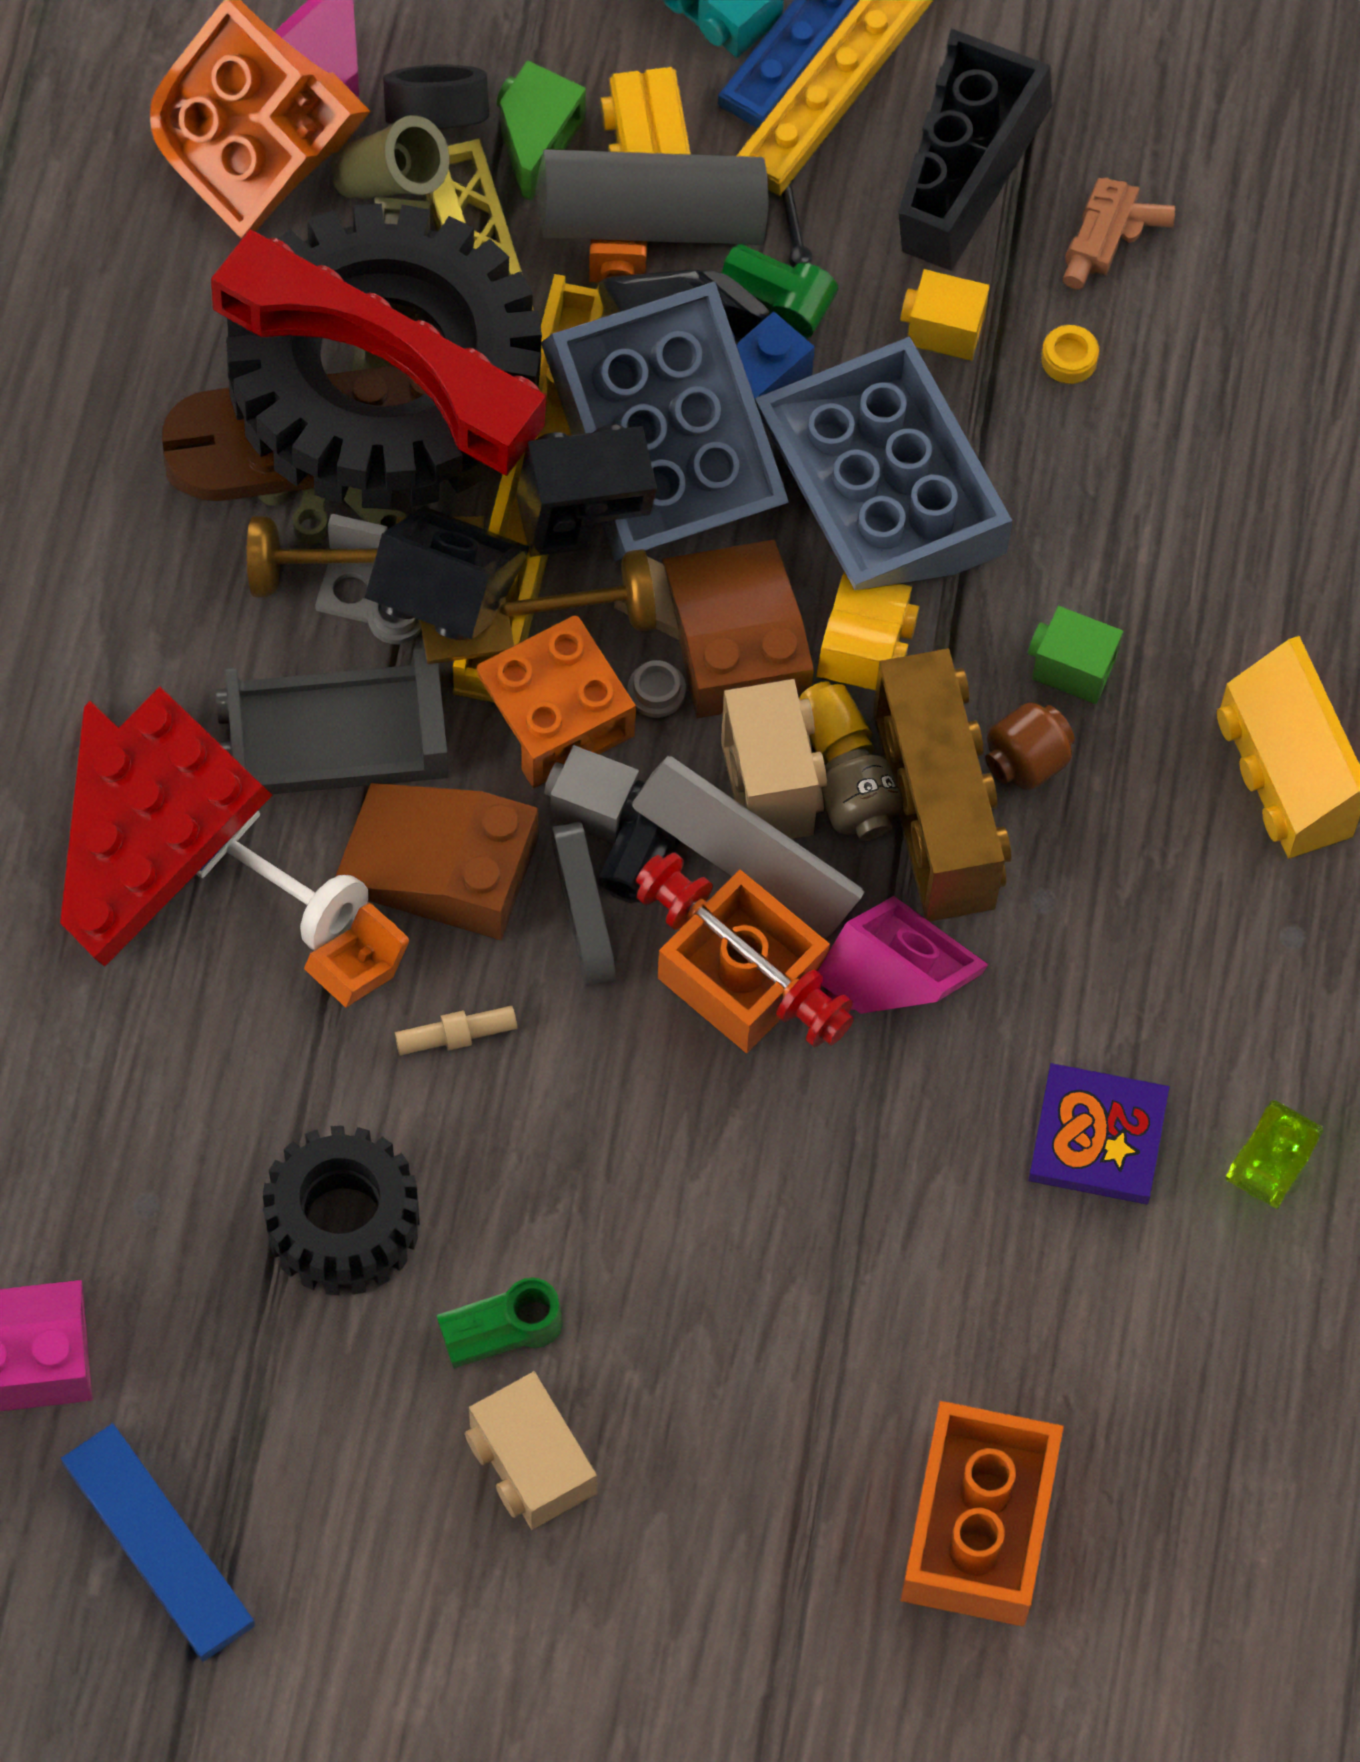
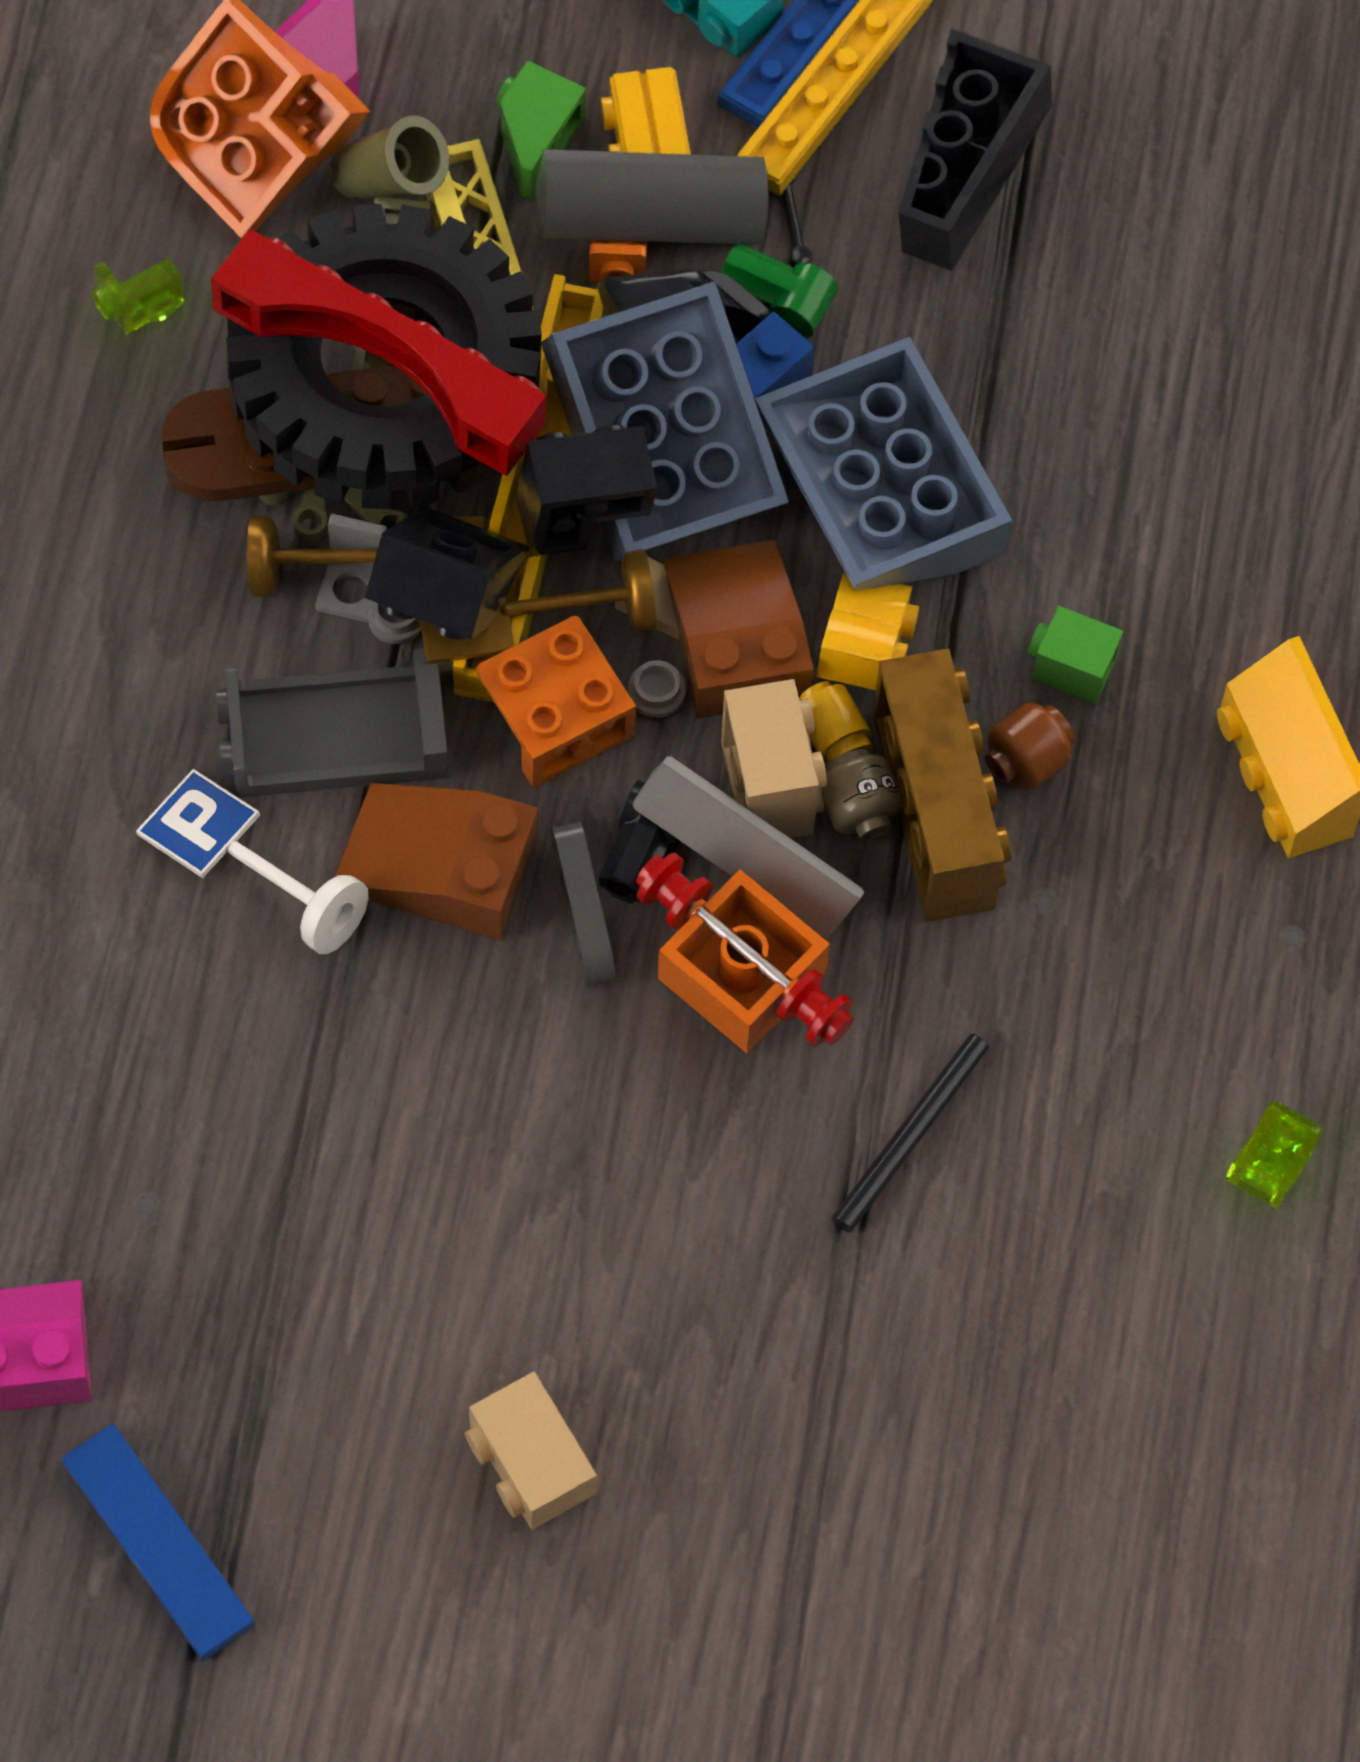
red wing [60,686,273,967] -> none
black tyre [263,1125,420,1296] -> none
orange bracket [304,903,409,1008] -> none
black tyre [383,64,489,129] -> none
tan bar [394,1005,517,1056] -> none
green piece [436,1277,563,1369] -> none
light grey brick [544,745,639,843] -> none
dark pink slope [818,896,988,1014] -> none
yellow brick [900,269,990,361] -> none
orange brick [900,1401,1064,1627] -> none
dark purple tile [1028,1063,1170,1205] -> none
yellow tile [1041,325,1099,384] -> none
nougat piece [1063,178,1175,289] -> none
none -> clear neon green bracket [91,258,184,335]
none -> black bar [831,1034,989,1233]

